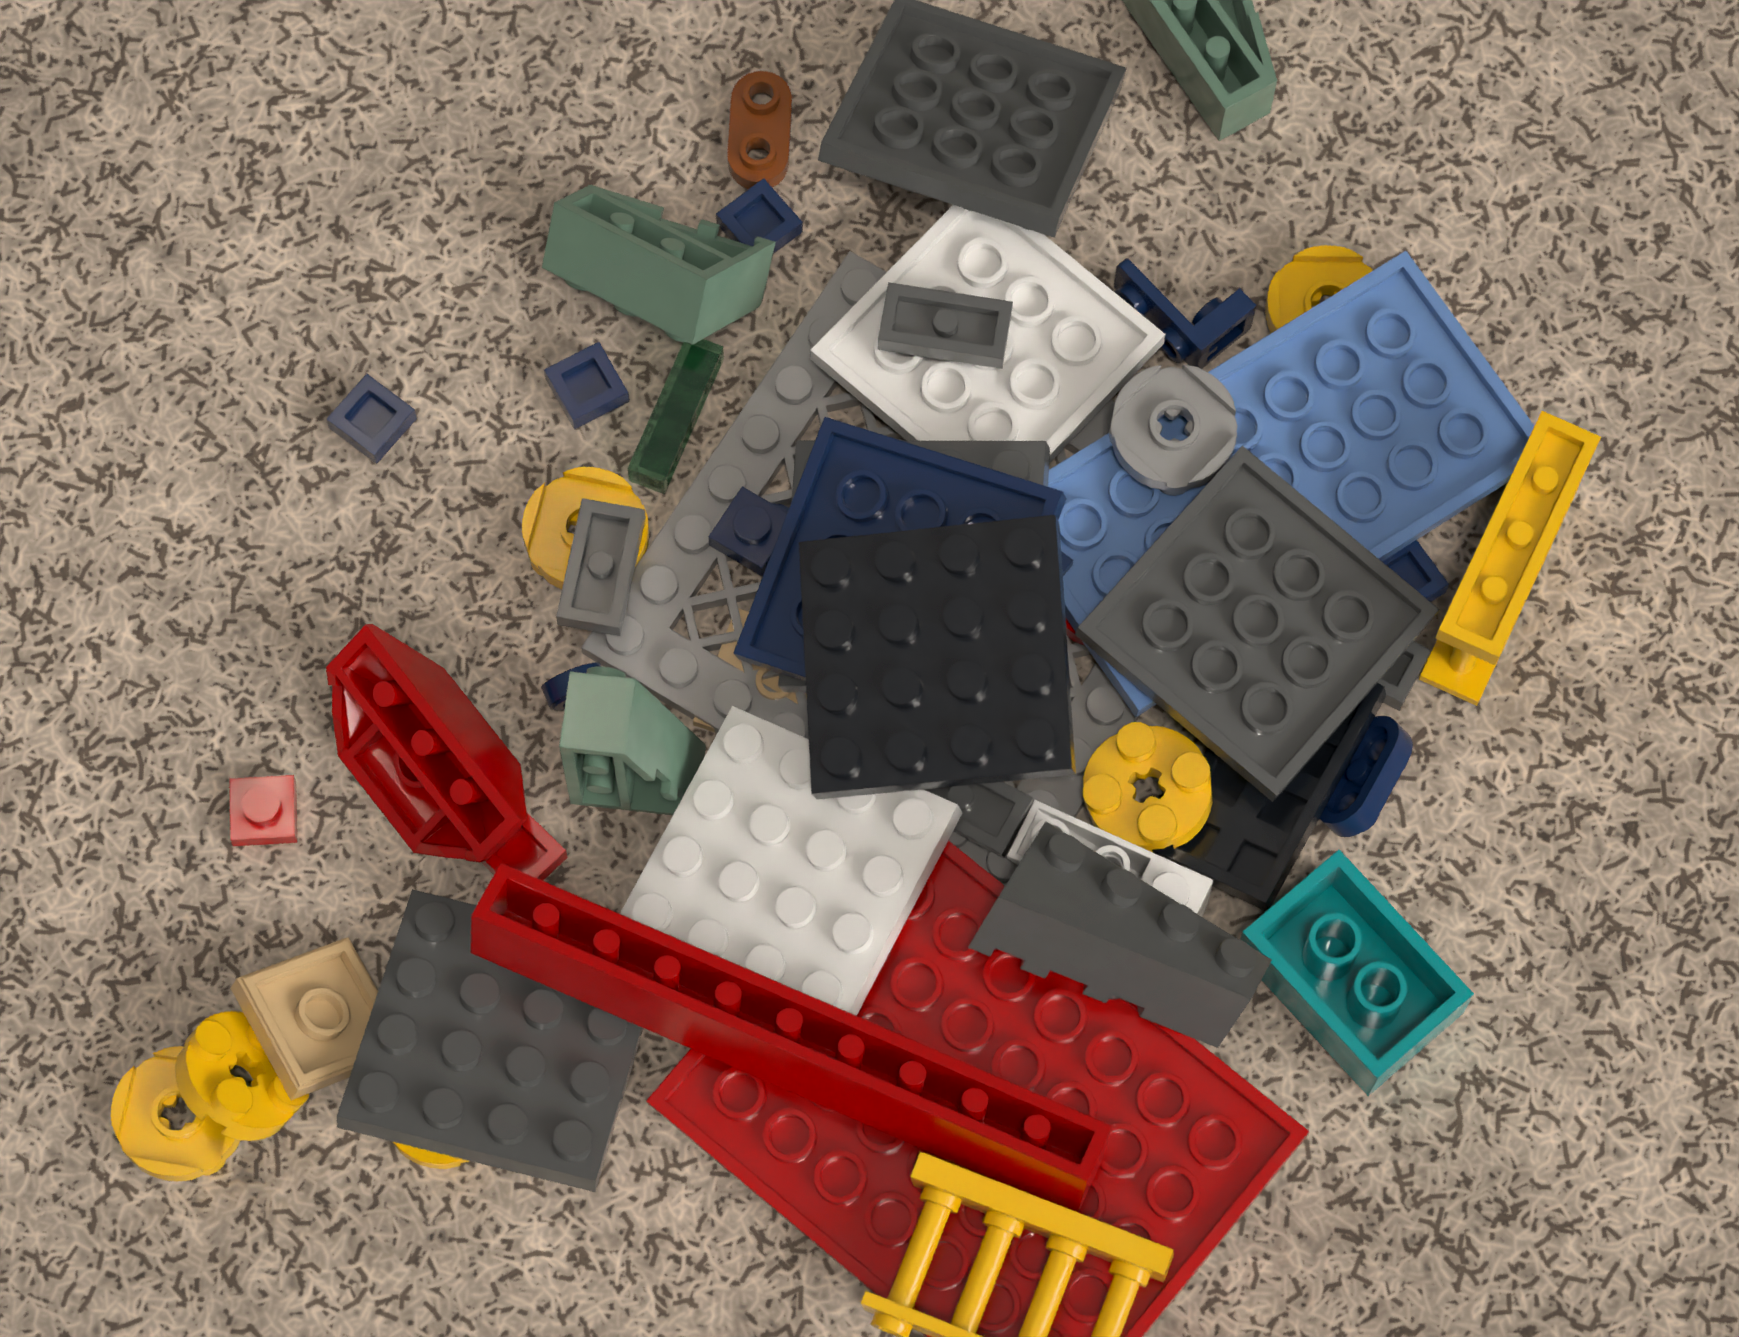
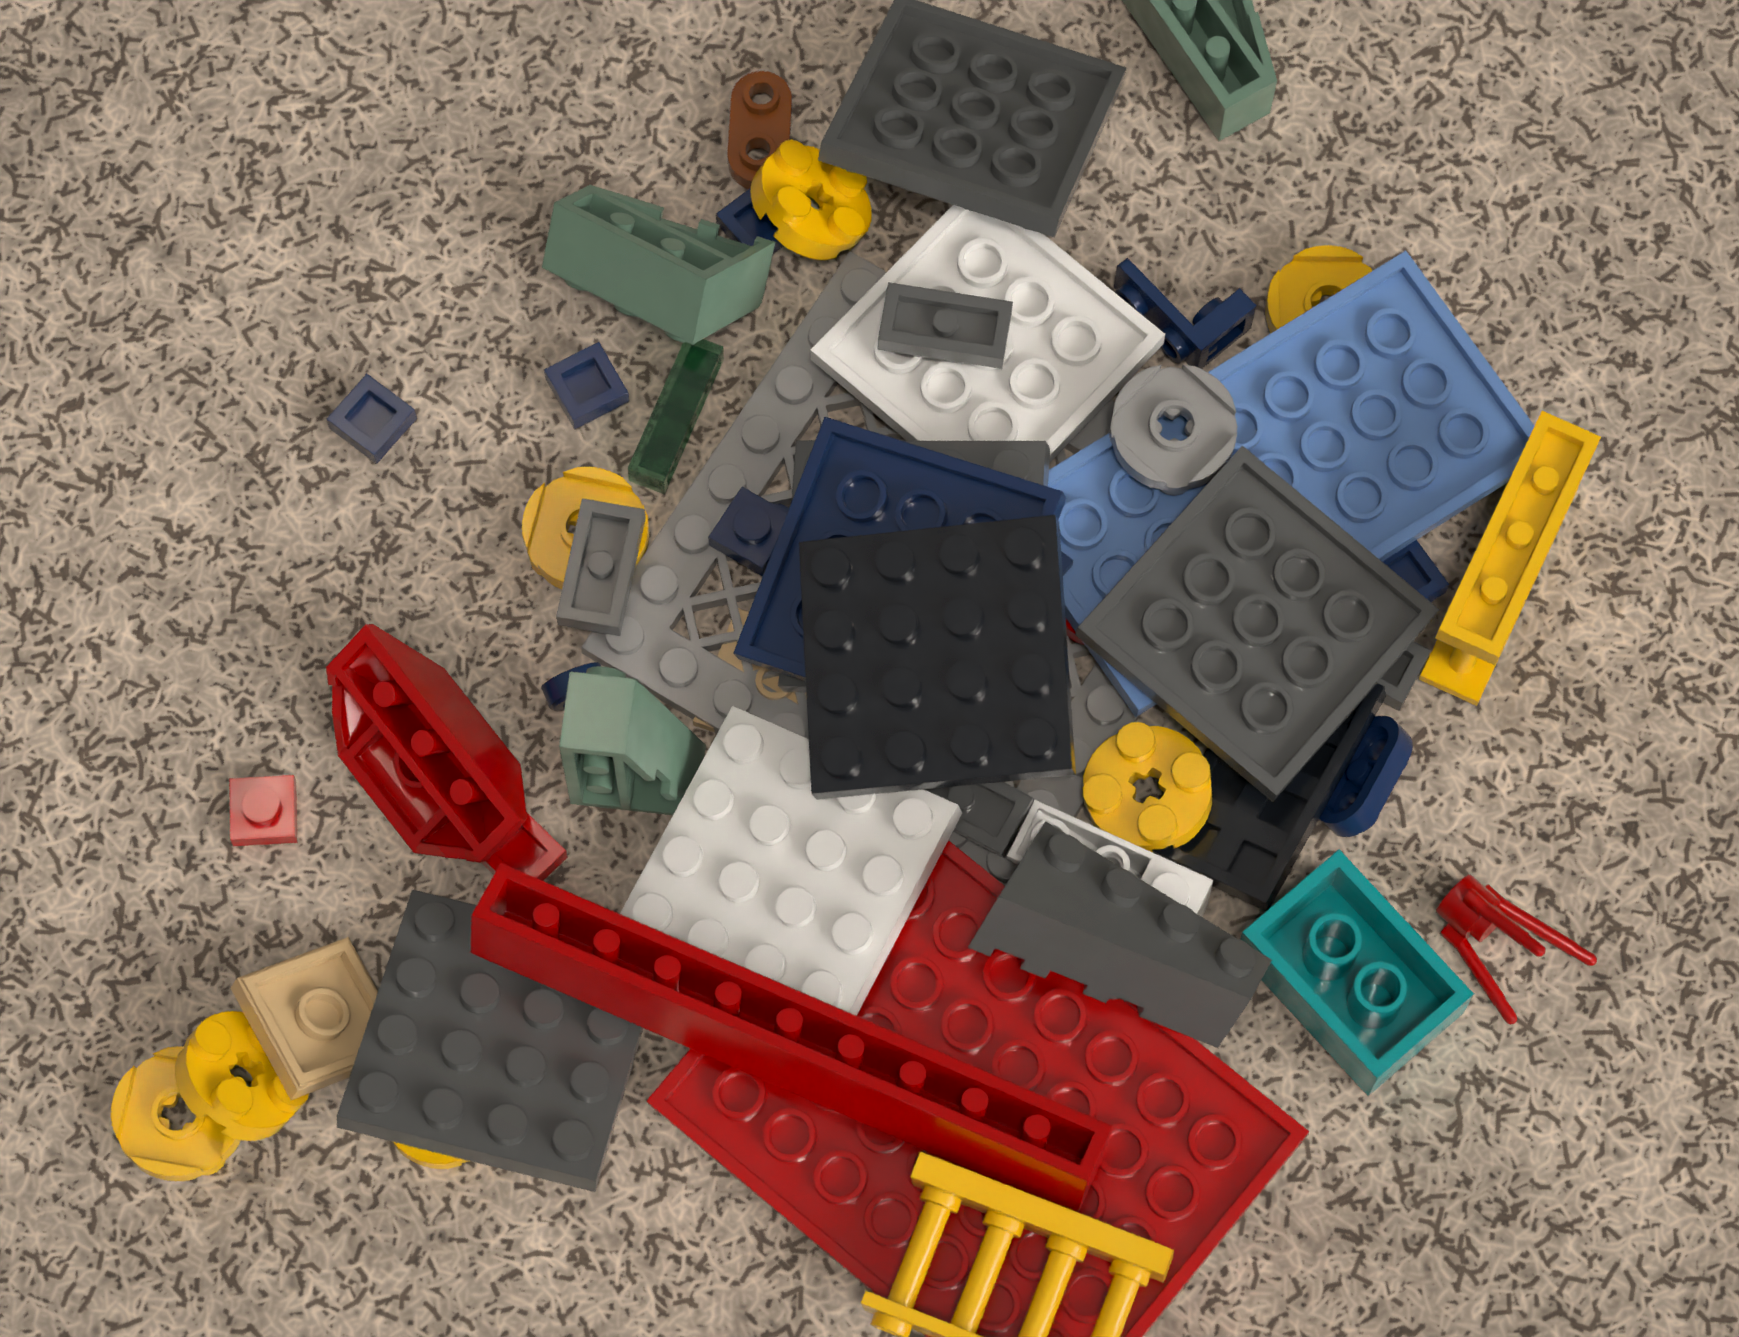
none -> yellow plate [751,140,872,260]
none -> red plant [1436,874,1597,1025]

